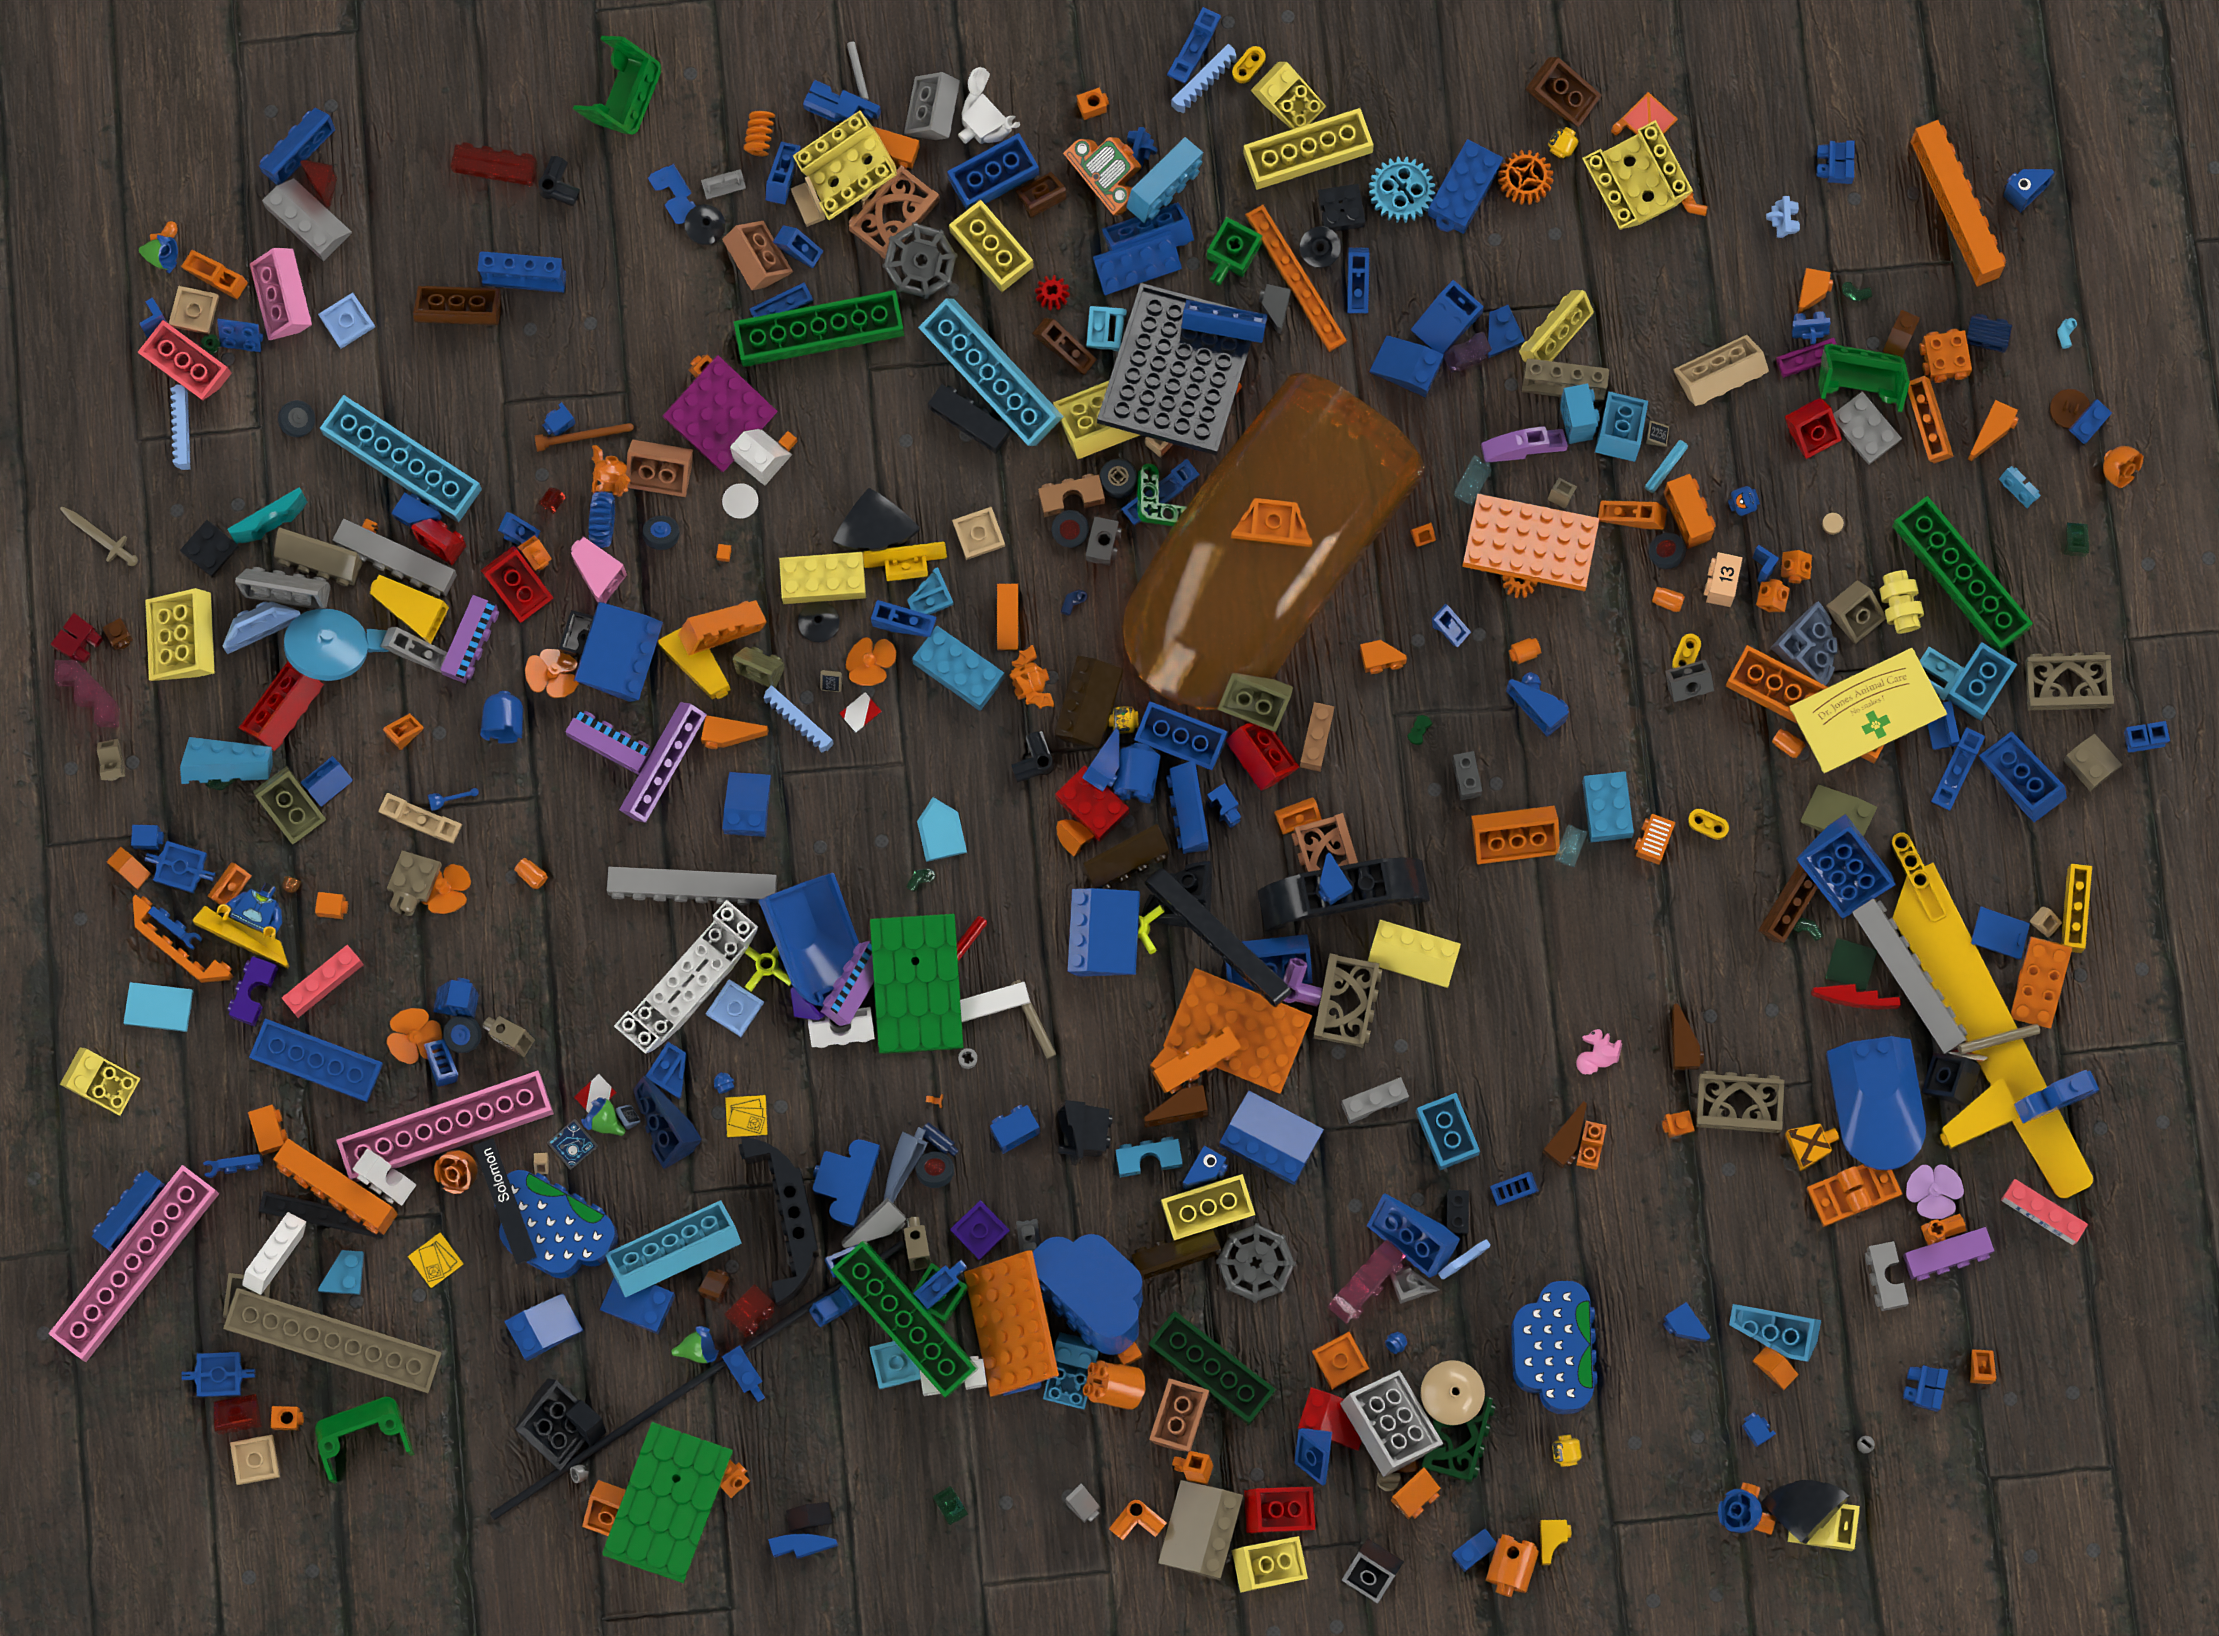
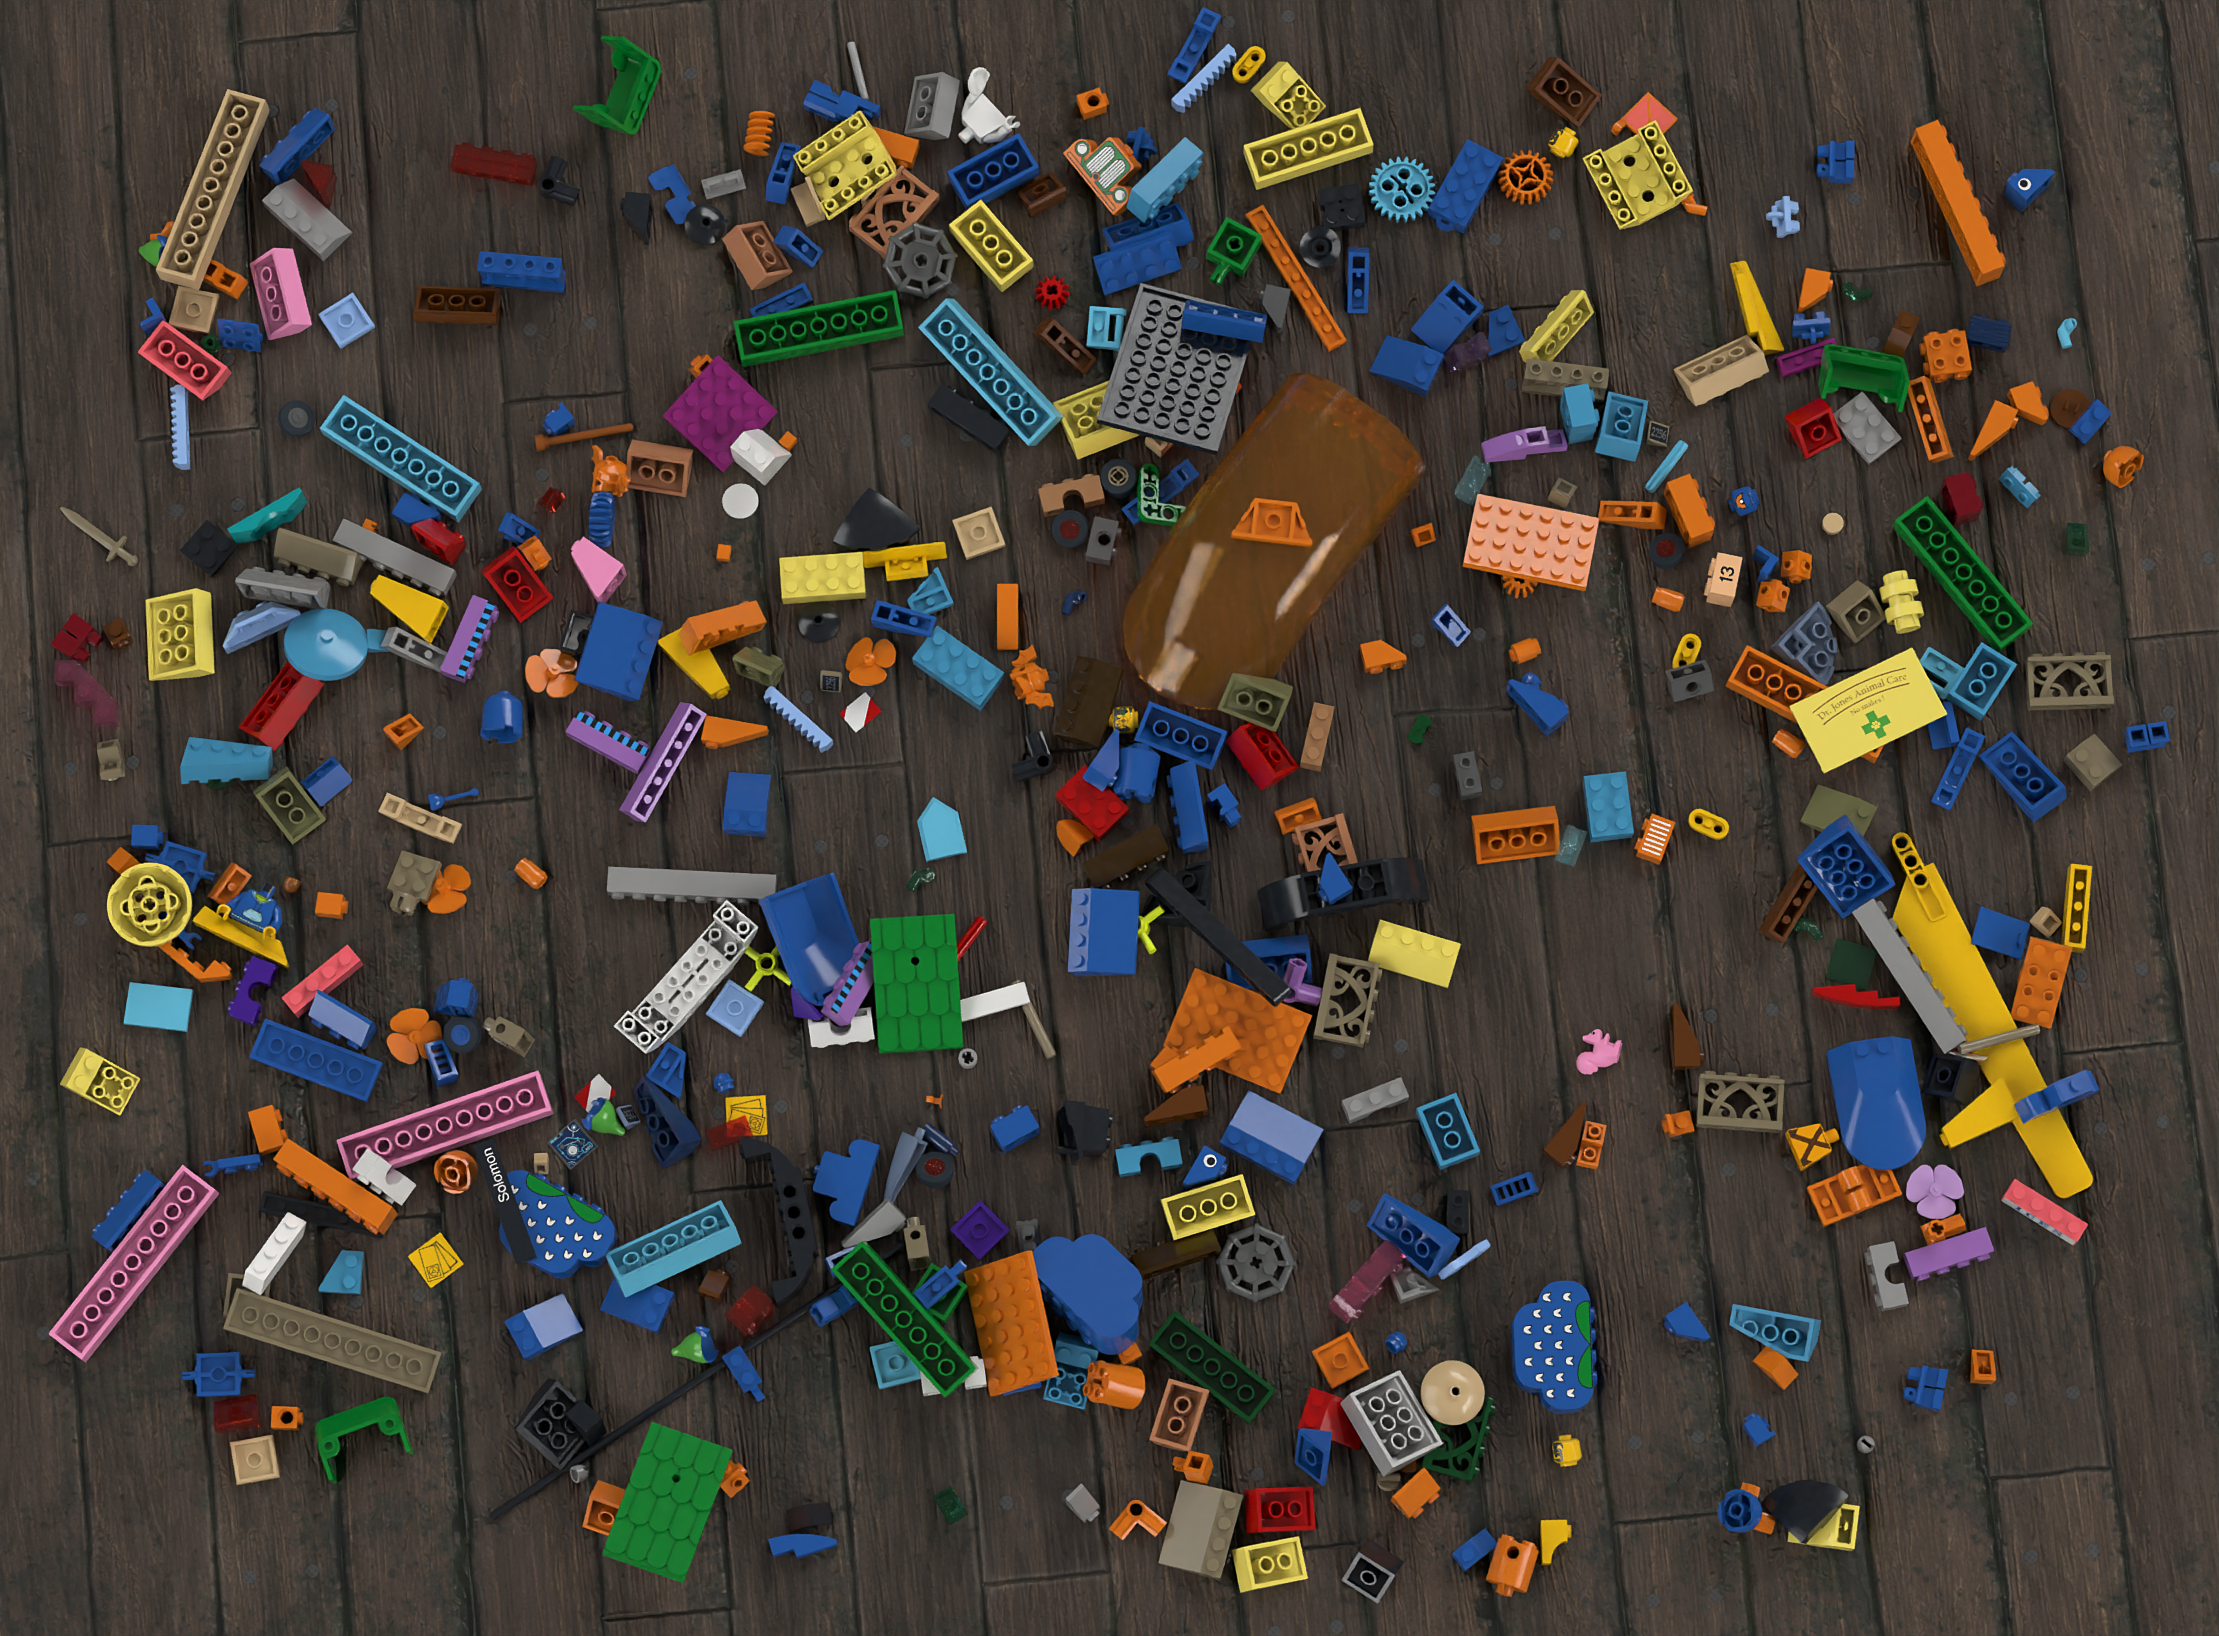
black wheel [642,515,680,550] -> none
none -> light yellow brick [107,863,192,947]
none -> tan brick [156,89,270,290]
none -> slope [308,990,378,1050]
none -> black slope [620,192,653,246]
none -> clear red plate [706,1115,753,1151]
none -> yellow wedge [1730,261,1784,355]
none -> dark red brick [1940,471,1983,527]
none -> orange slope [2007,381,2049,425]

